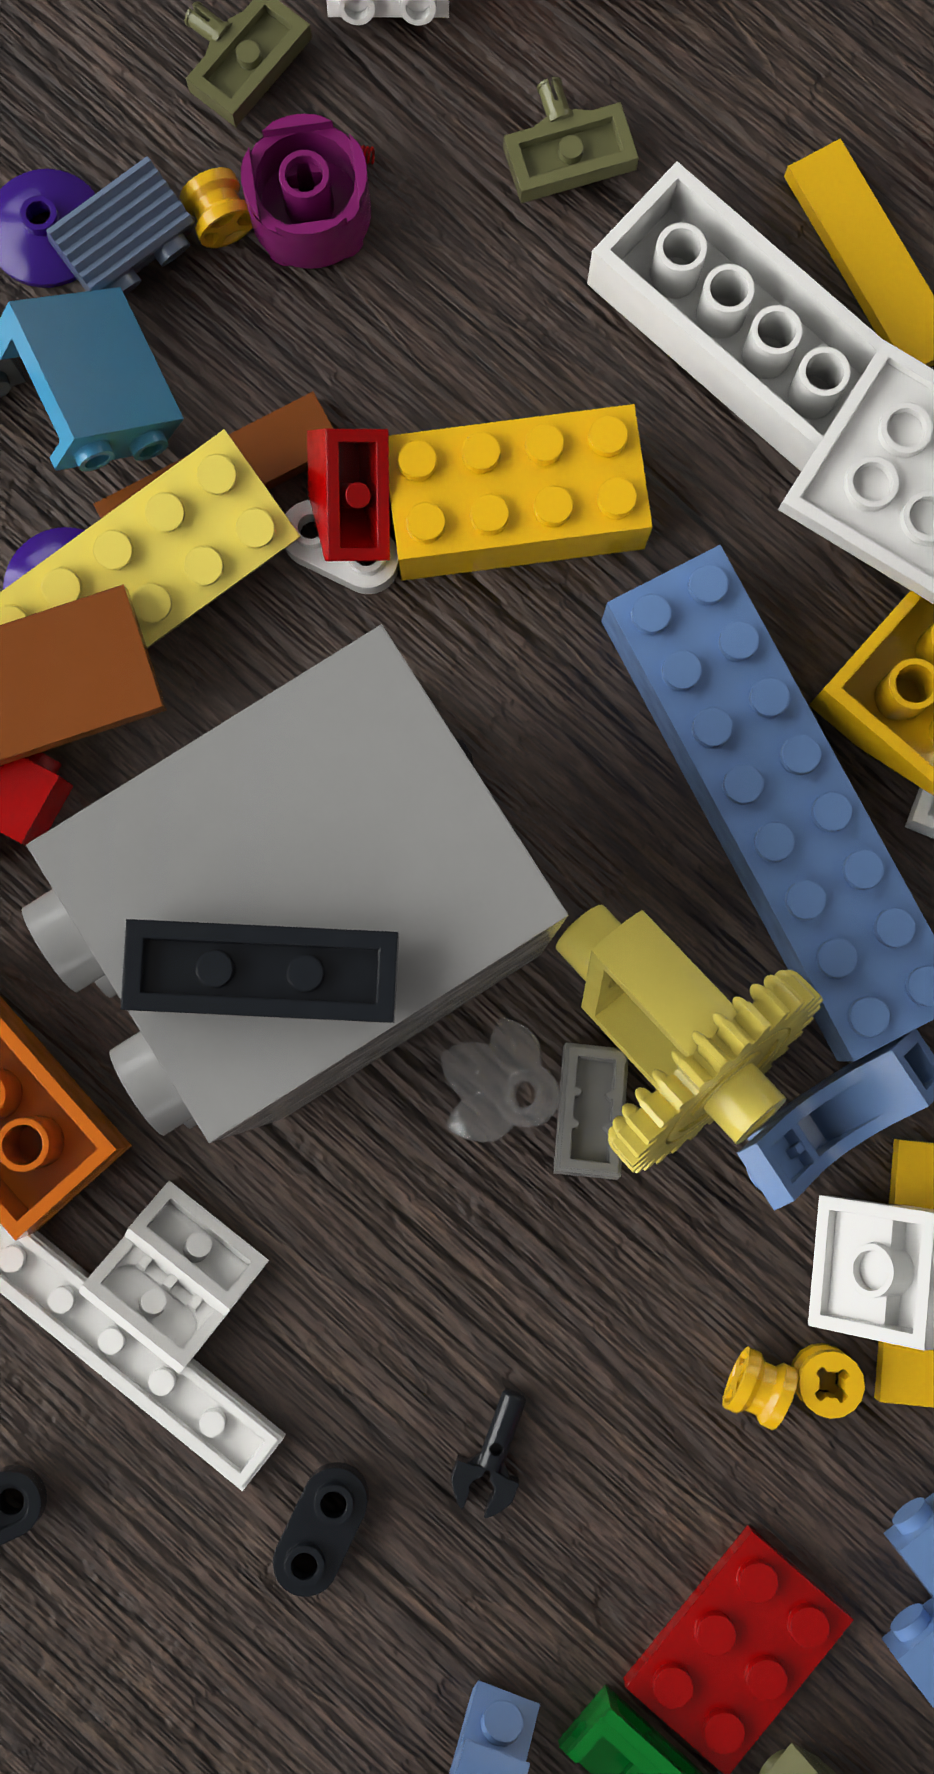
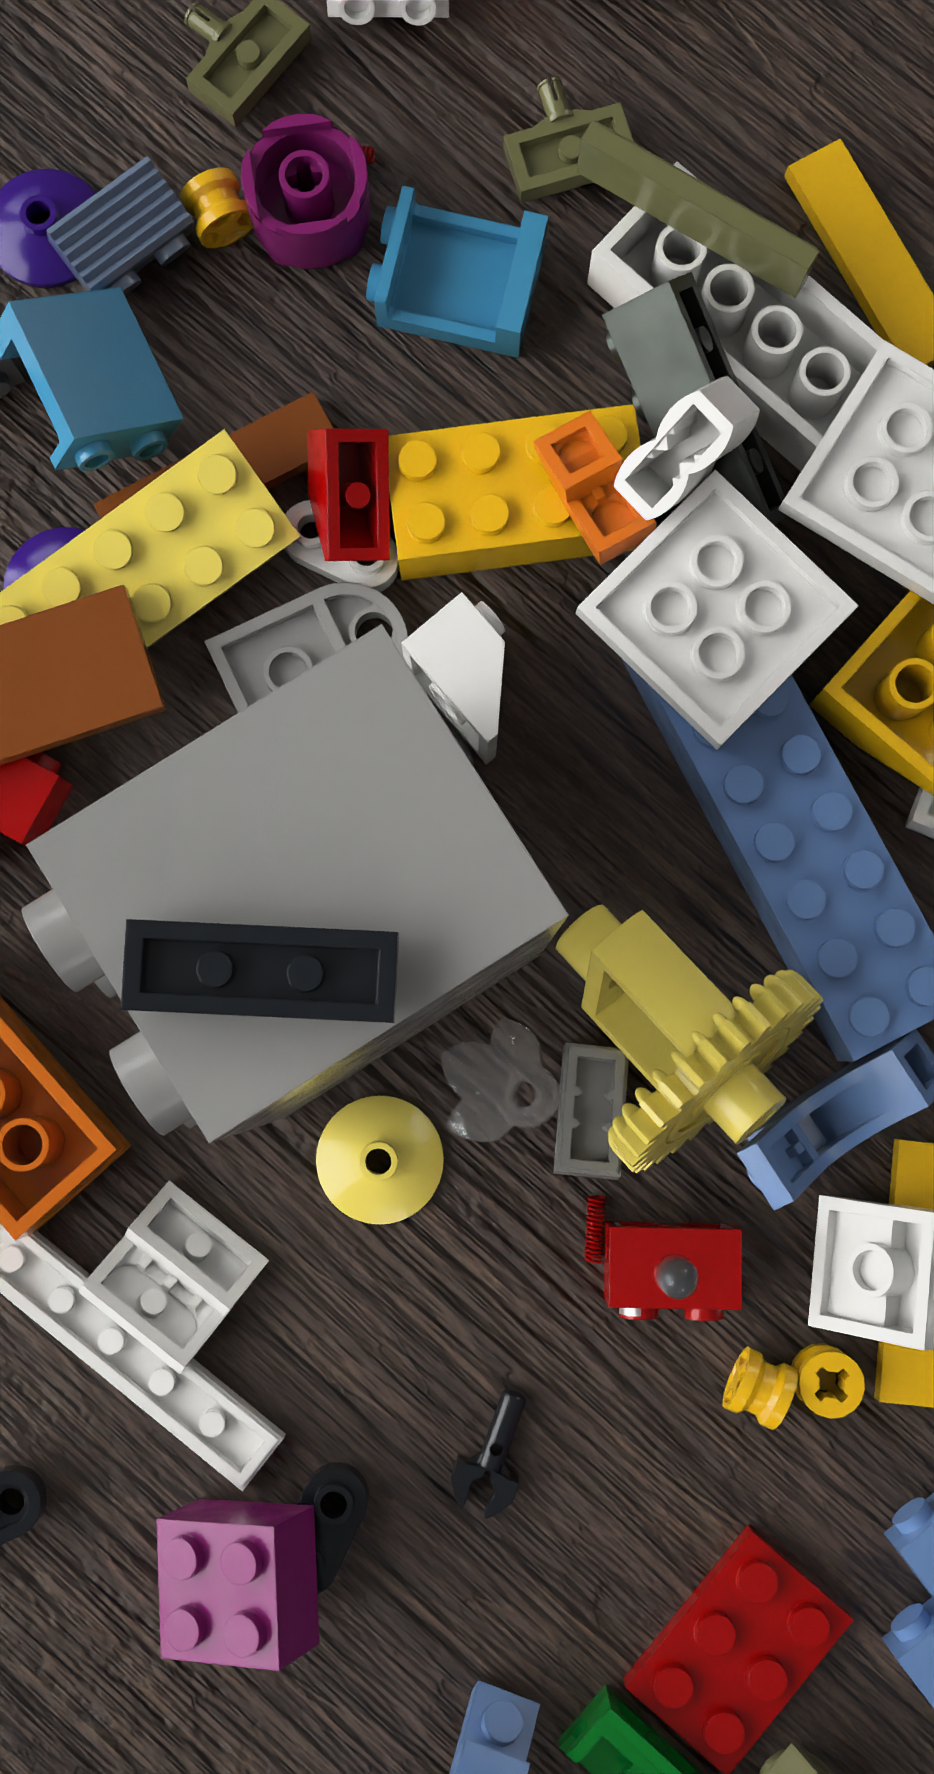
none -> magenta brick [156,1498,320,1671]
none -> light grey plate [204,582,408,713]
none -> light yellow dish [316,1095,444,1224]
none -> dark azure panel [366,186,549,358]
none -> white slope [401,592,506,764]
none -> orange slope [533,411,657,565]
none -> white plate [576,470,859,750]
none -> olive tile [577,120,819,299]
none -> red leg [584,1195,606,1264]
none -> pearl dark grey brick [602,272,787,526]
none -> red piece [604,1221,742,1321]
none -> white brick [614,376,760,520]

